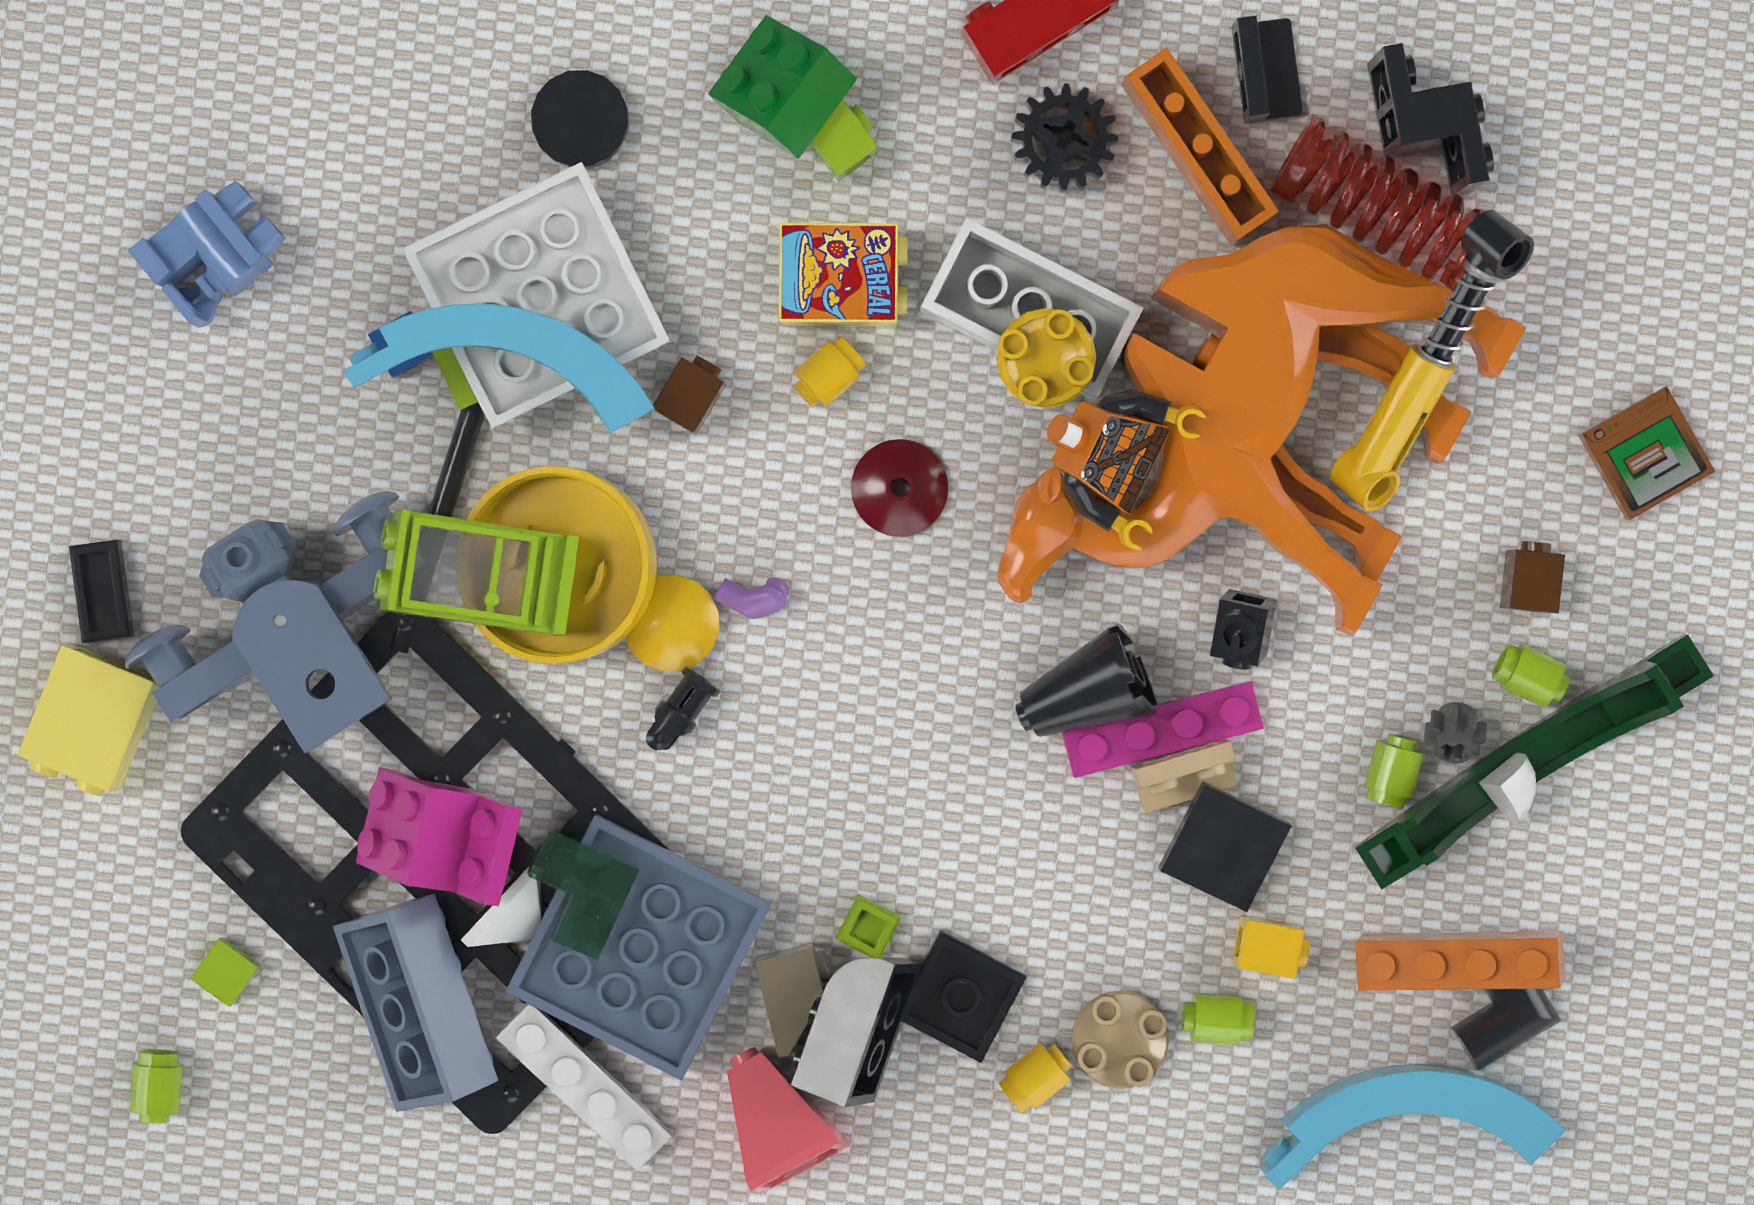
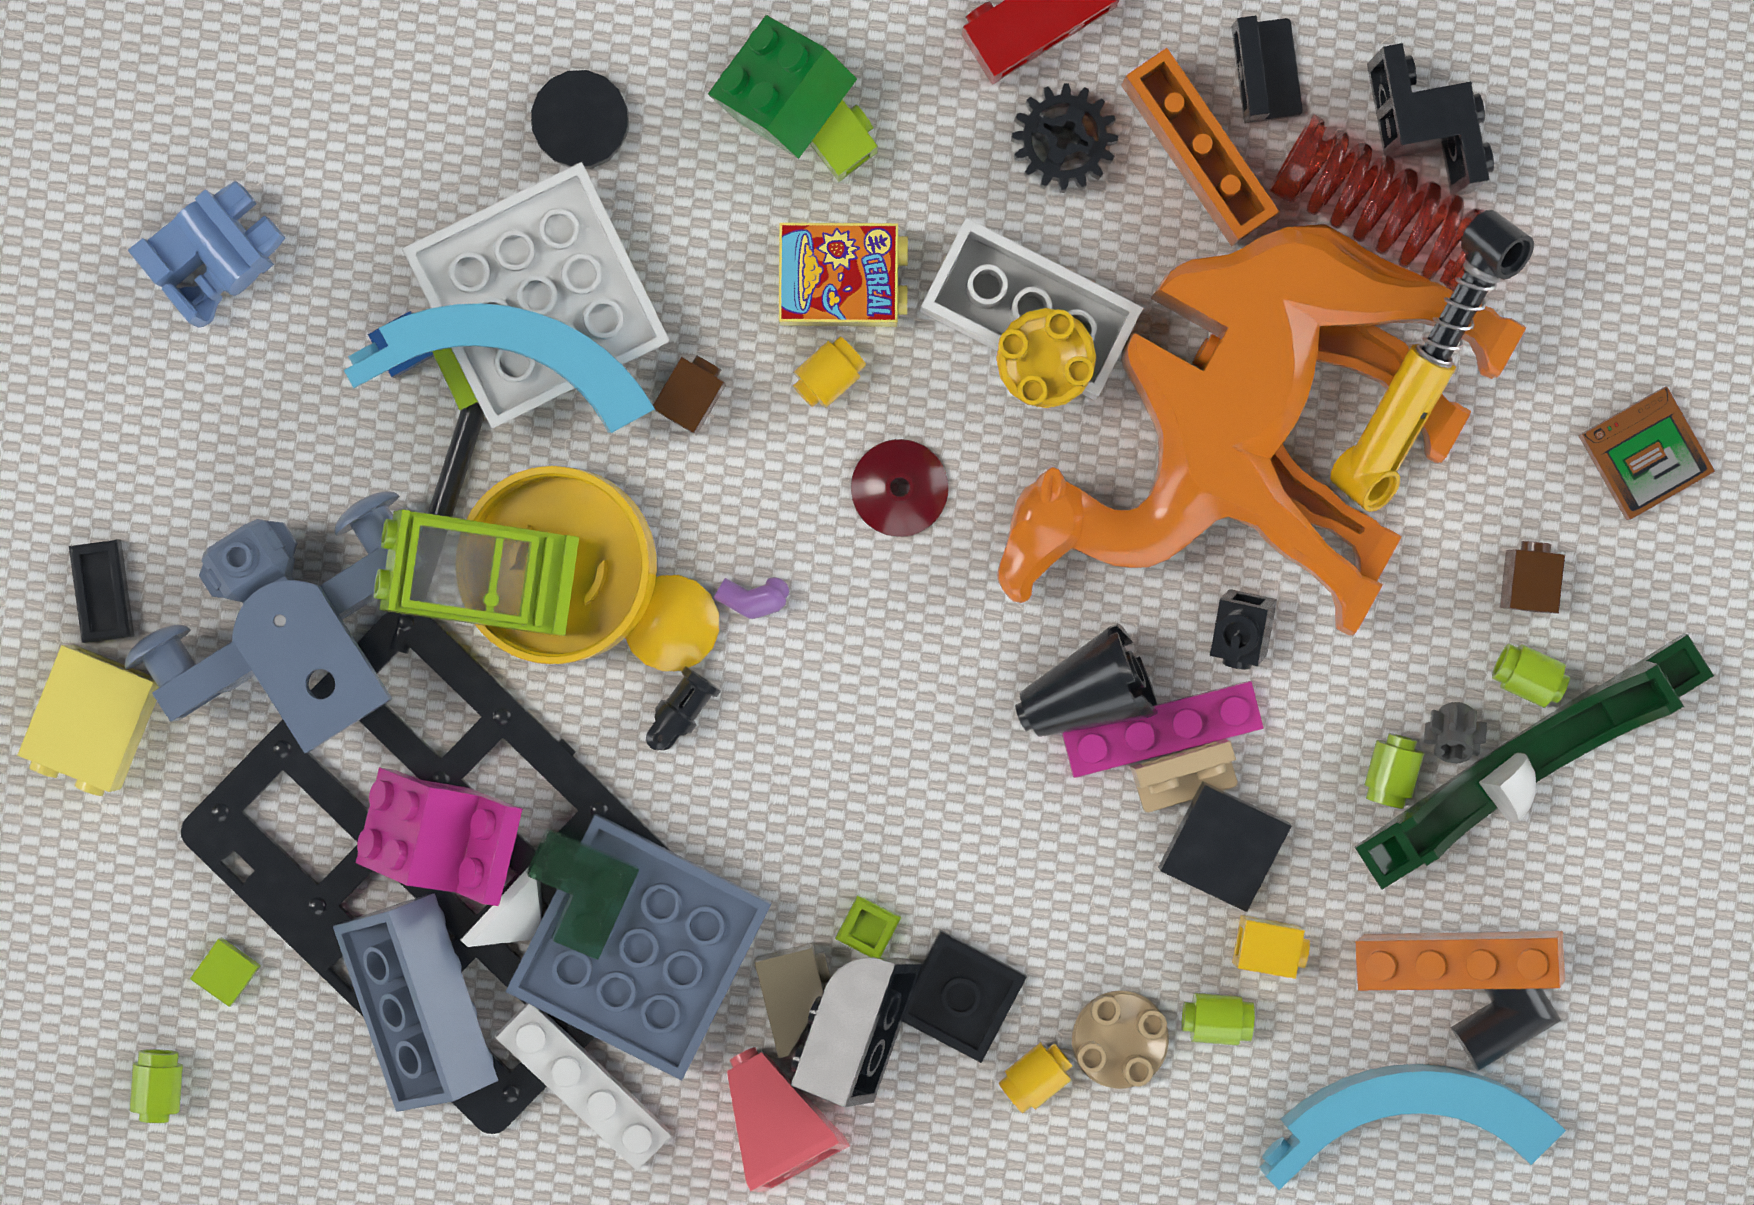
torso [1047,389,1206,550] -> none

